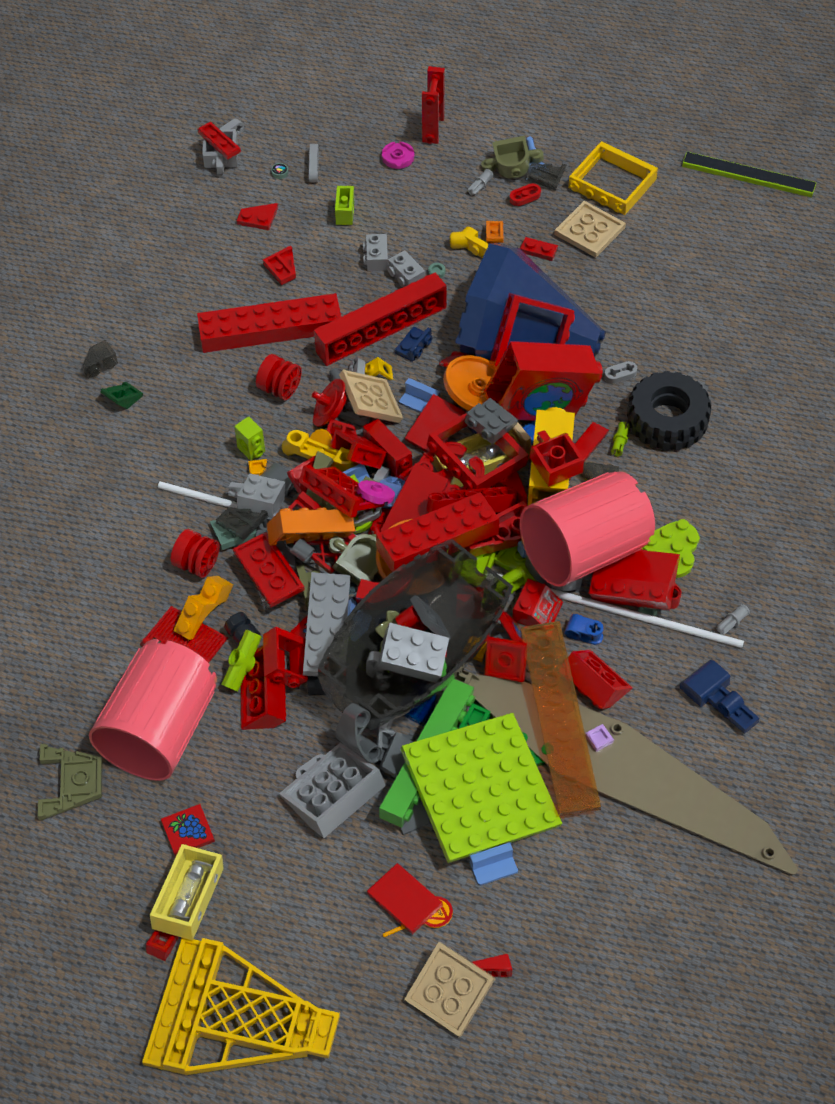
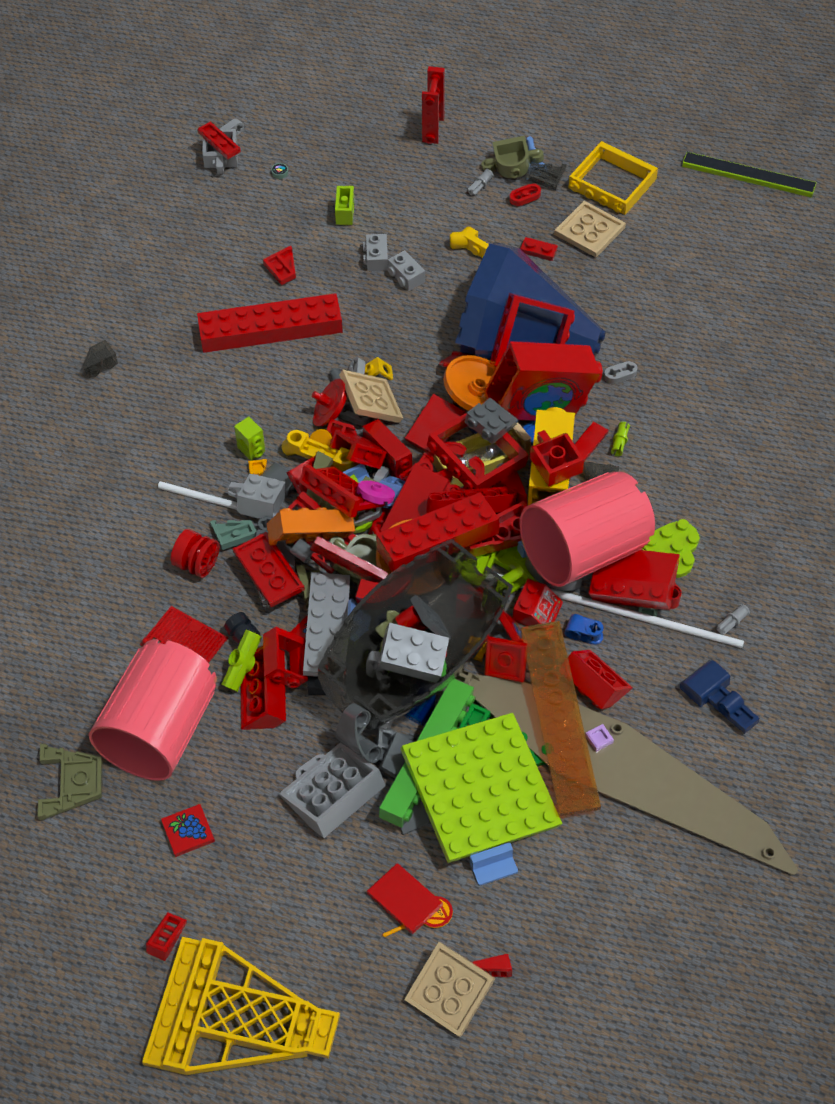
dark green slope [100,382,143,409] -> none
light yellow piece [150,844,223,940] -> none
light orange arch [174,576,234,640] -> none
clear smoke wing [216,507,269,540] -> none
red wing [236,203,279,230] -> none
red wheel [256,354,302,400] -> none
light grey beam [309,144,319,182] -> none
red brick [314,272,447,366] -> none
dark pink plate [382,141,415,169] -> none
dark blue bracket [395,326,433,362] -> none
medium blue panel [399,378,440,413] -> none
sand green tile [428,263,445,278] -> none
orange plate [486,221,504,244] -> none
black tyre [627,371,712,451] -> none
none -> red tile [309,536,388,582]

